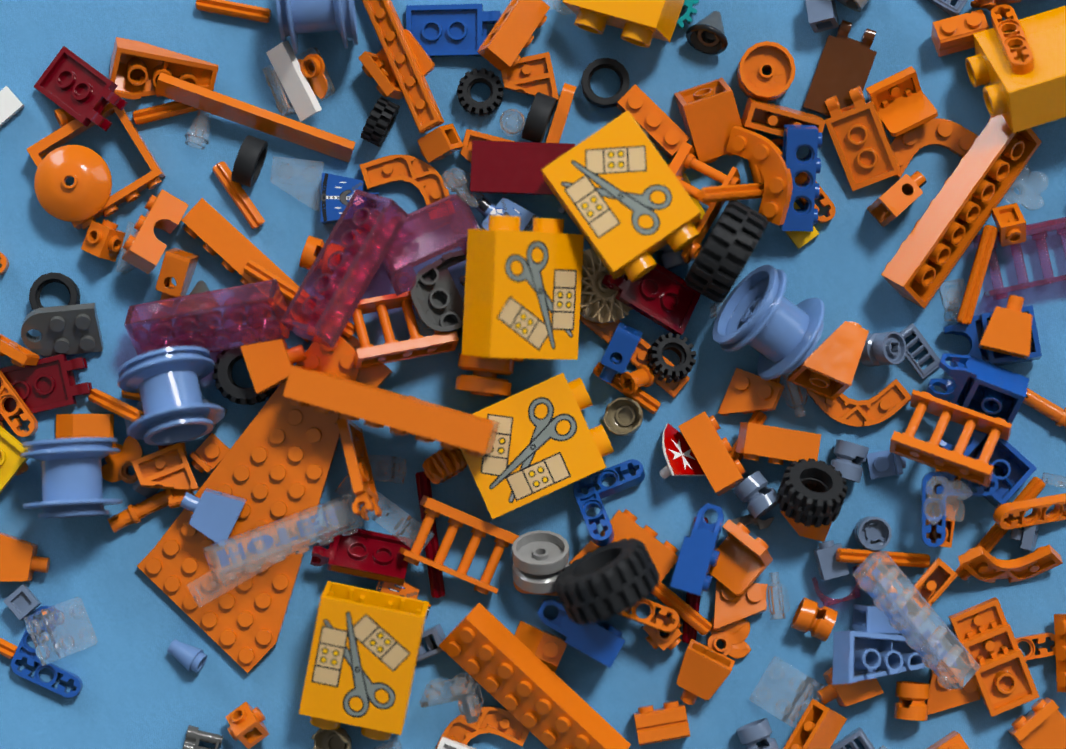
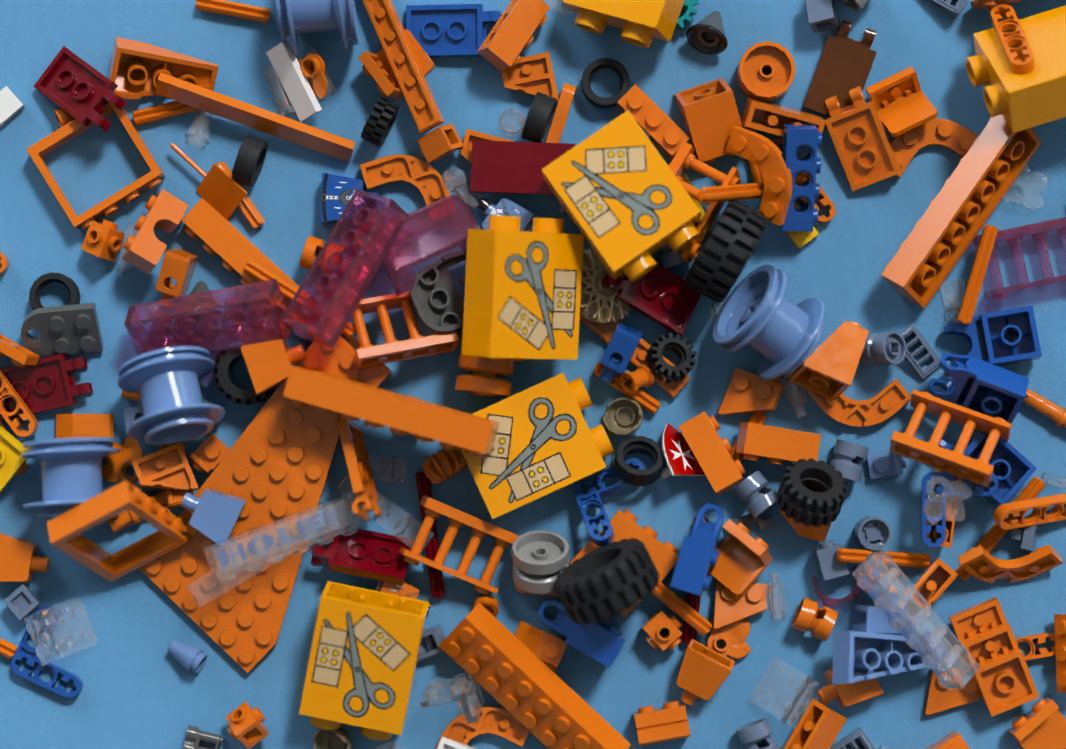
orange dish [34,145,112,222] -> none
orange axle [88,388,144,422] -> none
clear wing [270,156,325,212] -> none
black tyre [457,68,503,117] -> none
orange beam [618,599,680,633] -> none
orange torso [867,171,927,228] -> none
orange wheel [894,681,930,721] -> none
orange brick [931,9,990,57] -> none
orange torso [978,295,1032,359] -> none
orange bracket [992,203,1026,247] -> none
none -> orange window [47,480,188,583]
none -> orange piece [170,143,247,220]
none -> orange tile [473,595,499,617]
none -> black tyre [614,436,665,486]

